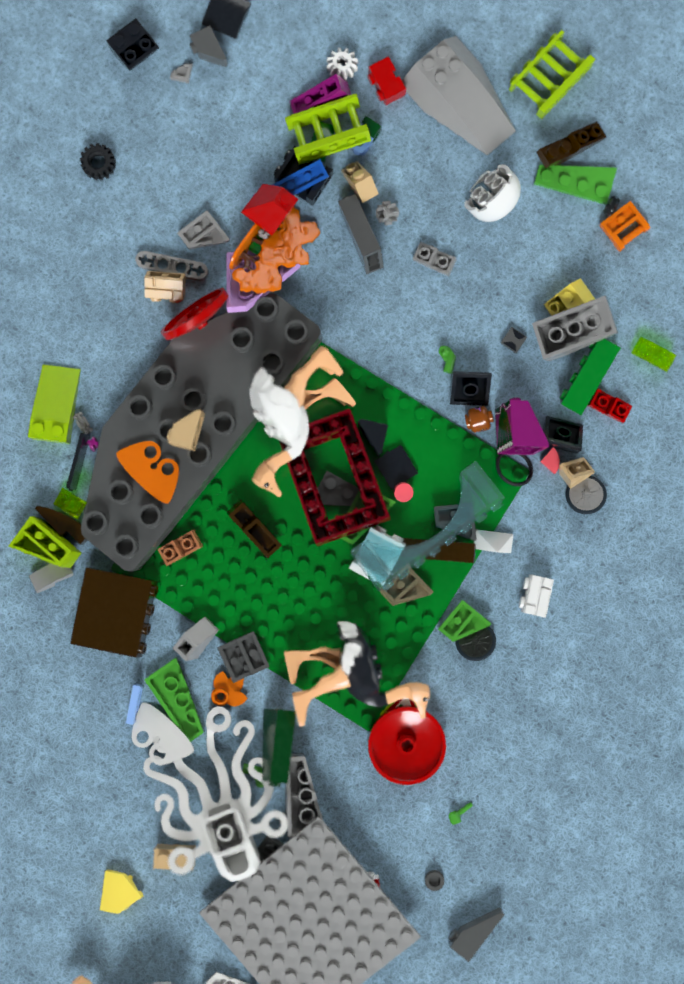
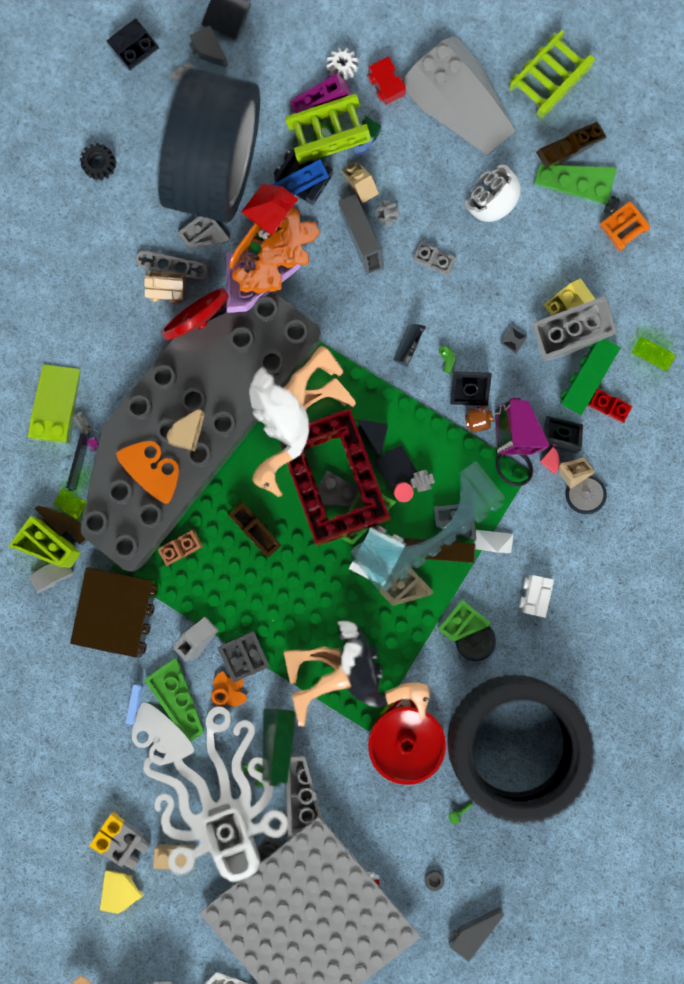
none -> light grey hips [89,811,151,869]
none -> black wheel [157,68,260,223]
none -> black slope [393,324,426,367]
none -> light grey gear [410,470,435,492]
none -> black tyre [447,675,595,824]

